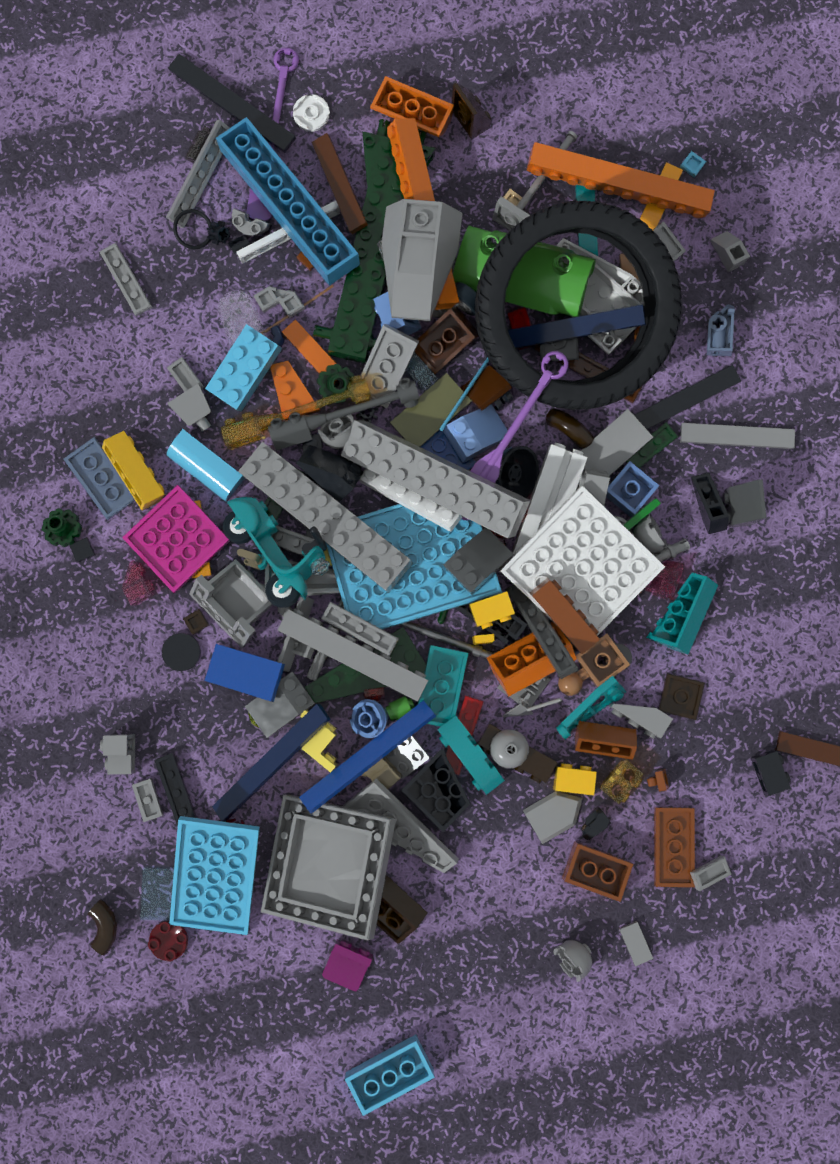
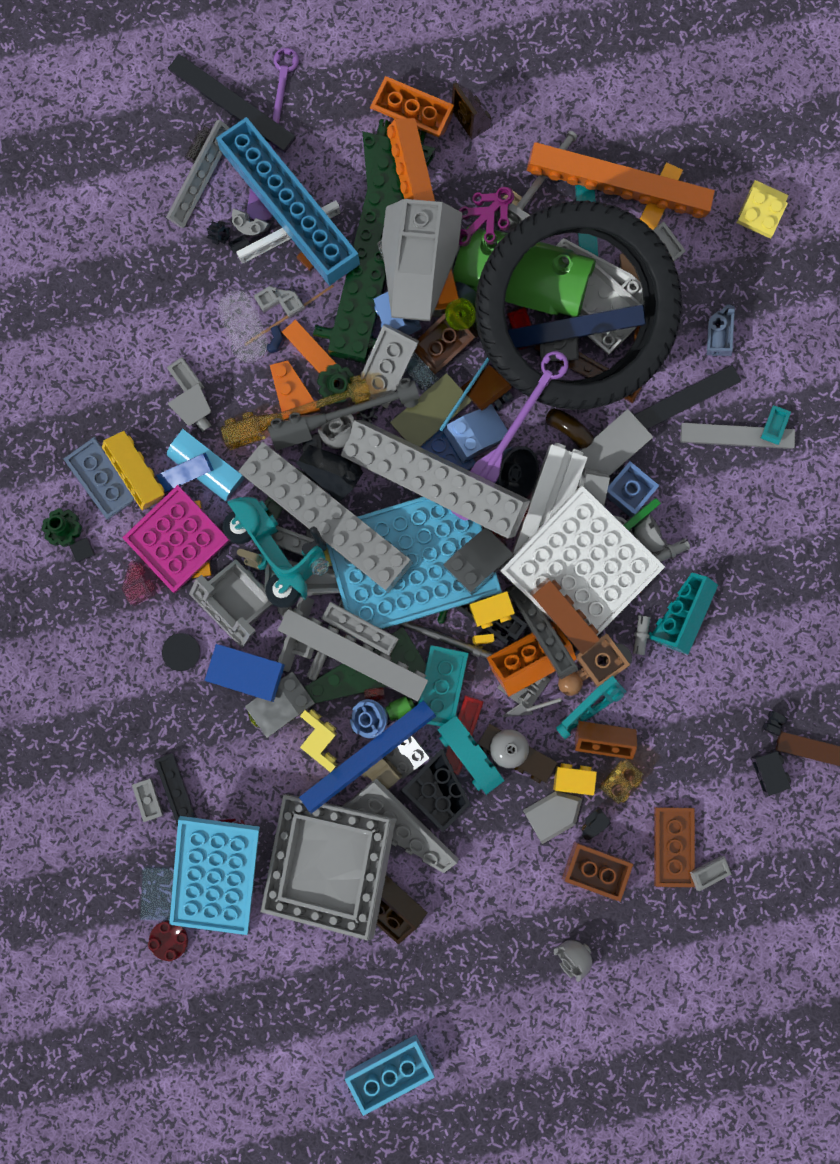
dark brown cylinder [88,899,117,956] -> none
light grey tile [99,243,152,317] -> none
light grey brick [100,734,135,775] -> none
black tyre [173,209,212,250] -> none
dark brown tile [183,609,209,635] -> none
medium azure brick [205,324,282,411] -> none
dark blue tile [212,704,331,822] -> none
white tile [293,94,330,132] -> none
reddish brown tile [312,133,368,234] -> none
magenta bracket [322,939,373,991] -> none
white plate [359,468,462,532] -> none
light grey slope [609,703,673,739] -> none
light grey tile [619,921,653,967] -> none
dark green tile [626,422,678,468] -> none
clear pink slope [645,560,685,600] -> none
dark orange tile [647,769,669,791] -> none
dark brown tile [658,673,705,720] -> none
medium azure tile [680,151,706,178] -> none
black slope [691,473,729,534] -> none
light grey slope [710,231,750,272] -> none
dark grey slope [722,479,767,528] -> none
none -> tile [156,453,214,492]
none -> clear neon green piece [445,298,476,330]
none -> magenta plant [459,187,514,247]
none -> light grey pin [633,615,651,655]
none -> light yellow bracket [736,180,789,239]
none -> teal tile [760,405,791,445]
none -> black wheel [762,711,788,737]

